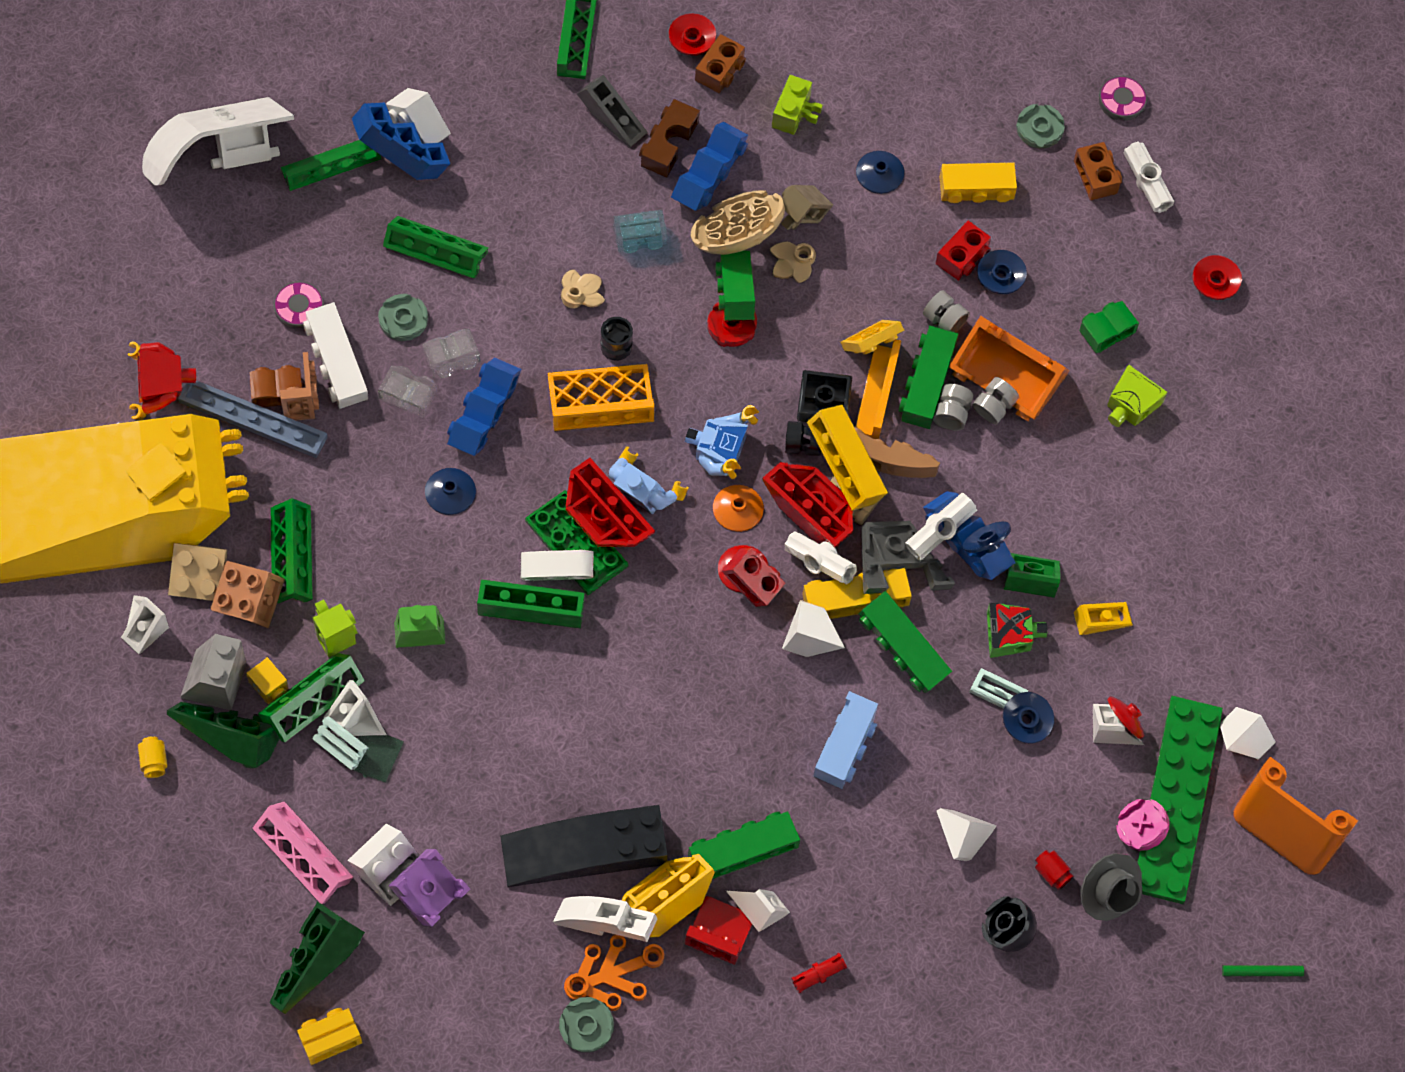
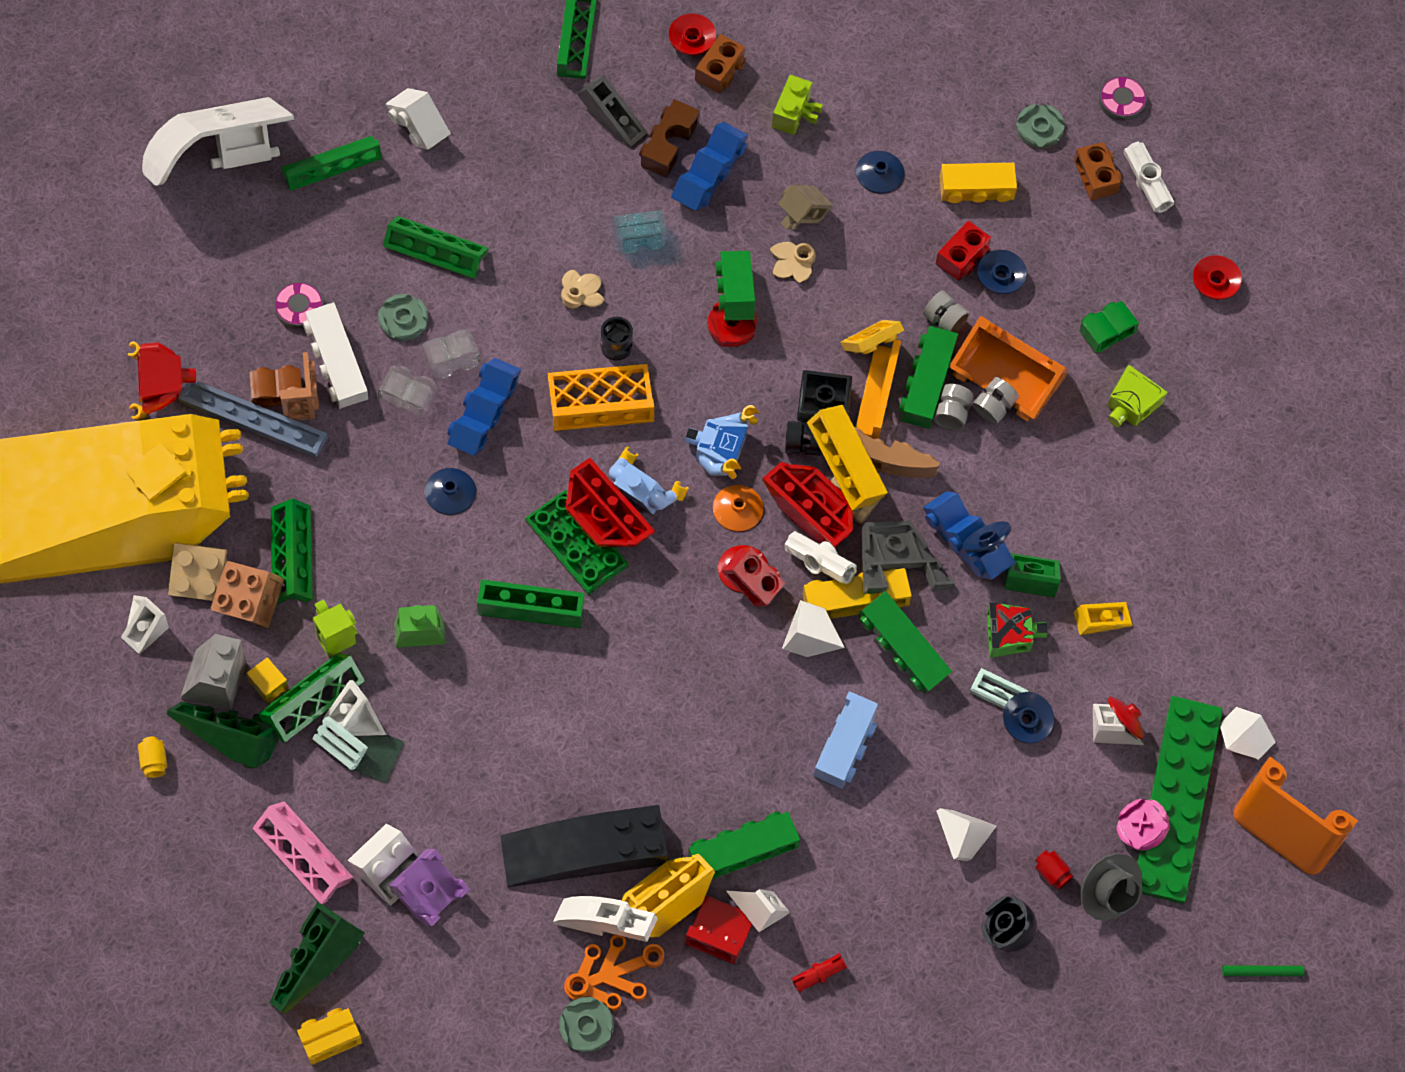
blue brick [352,102,450,180] -> none
white beam [521,550,594,581] -> none
tan brick [691,191,785,255] -> none
white piece [905,493,977,561] -> none

